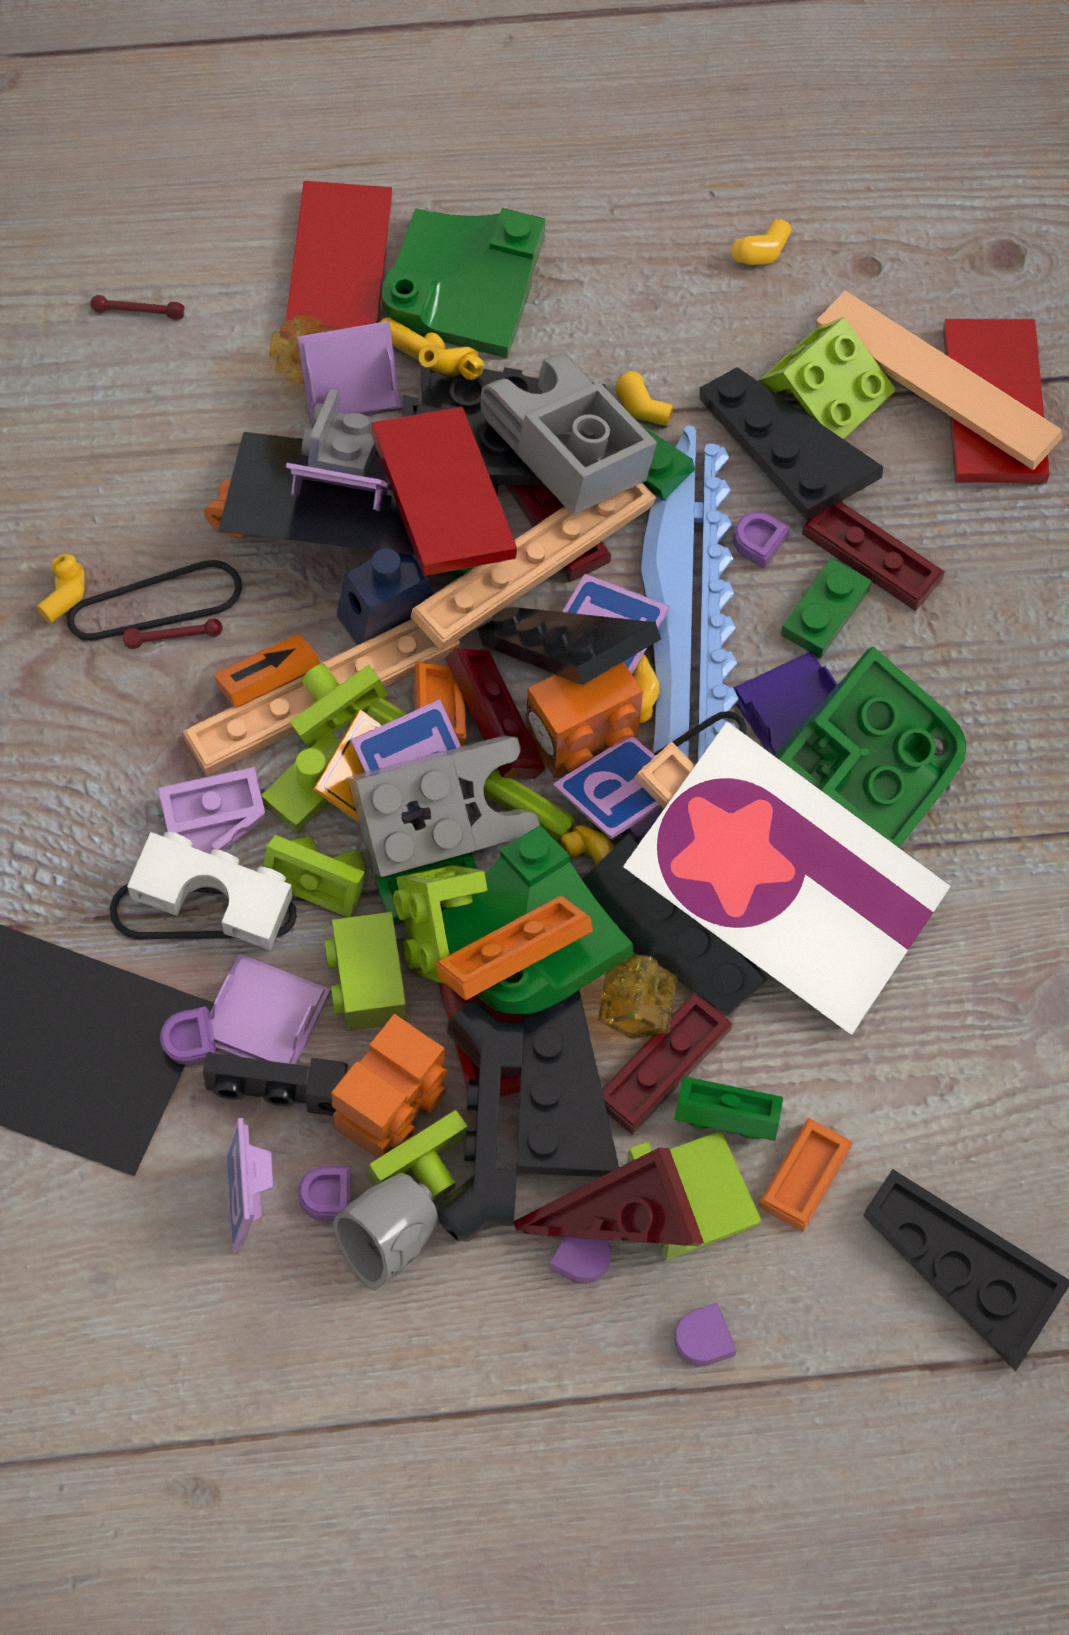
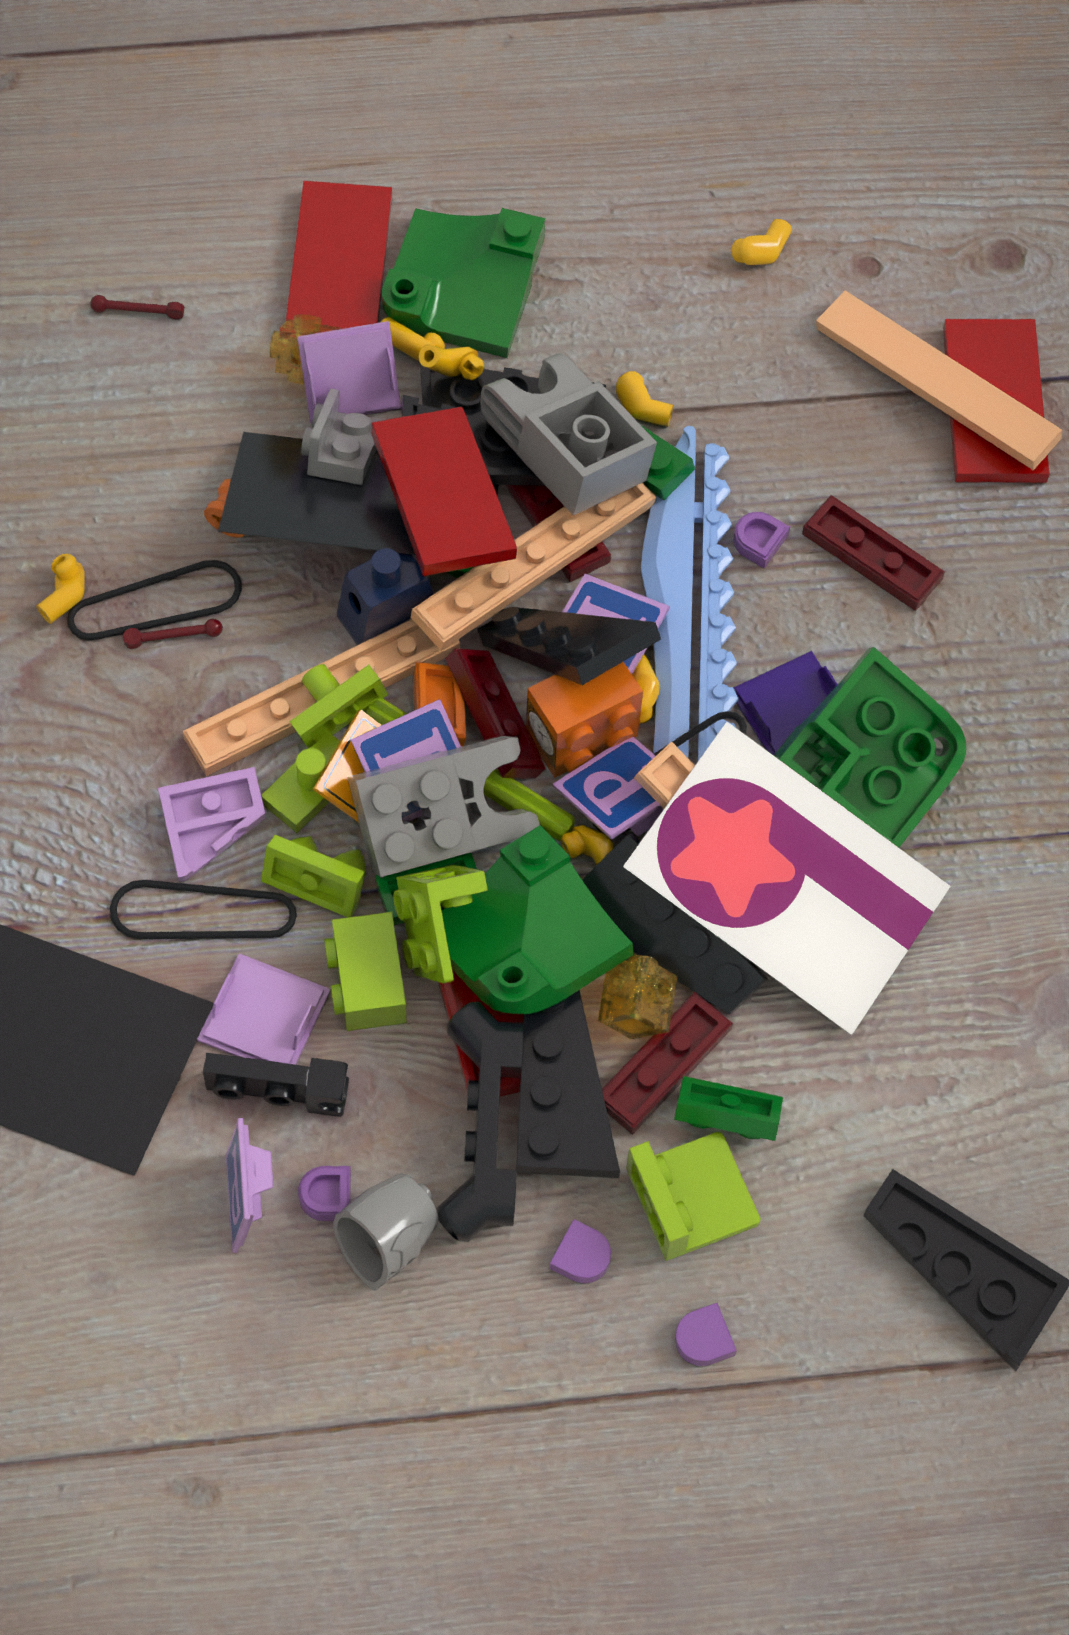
white arch [127,832,292,951] -> none
medium lavender tile [160,1006,217,1065] -> none
orange tile [213,633,320,708] -> none
lavender piece [286,463,392,512] -> none
orange brick [331,1014,447,1158] -> none
lime tile [367,1110,468,1201] -> none
orange tile [435,896,593,1000] -> none
dark red wing [514,1147,704,1246] -> none
black wing [700,367,883,520] -> none
lime bracket [757,317,895,439] -> none
orange tile [758,1118,853,1232] -> none
green plate [781,558,872,658] -> none

